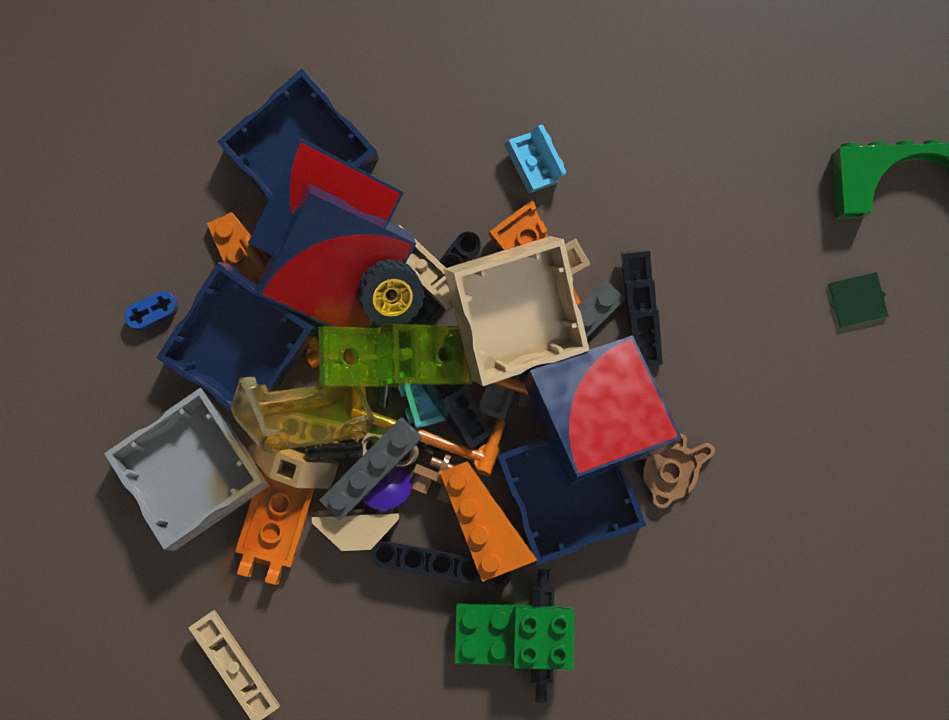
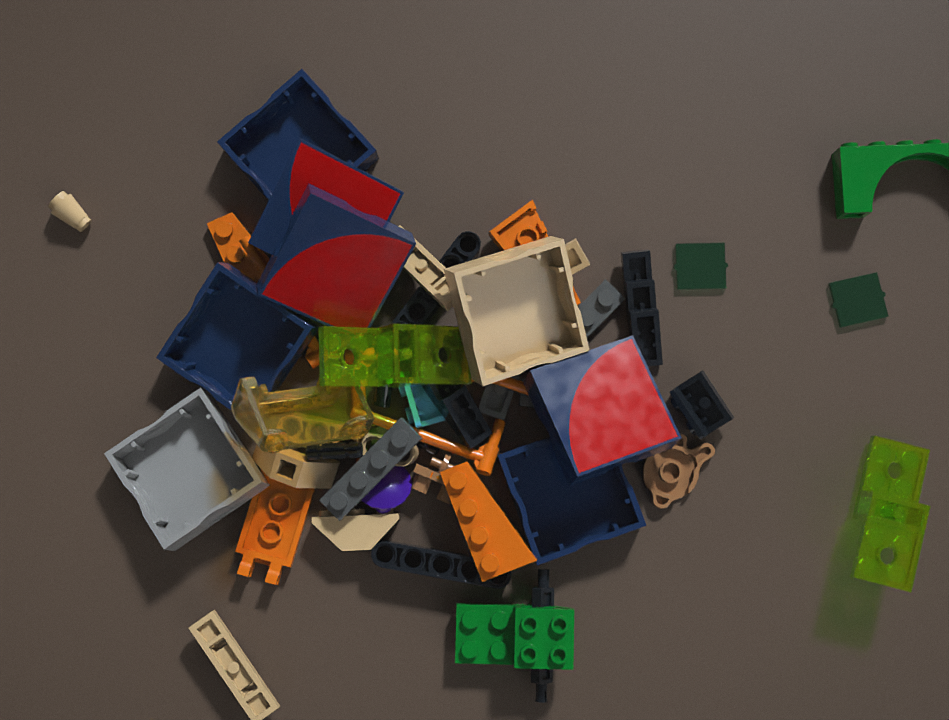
blue beam [124,291,179,330] -> none
black wheel [357,259,424,327] -> none
medium azure bracket [504,125,566,194] -> none
none -> tan cone [48,191,92,232]
none -> black bracket [670,370,734,440]
none -> clear green piece [673,243,728,290]
none -> clear neon green bracket [850,435,930,592]

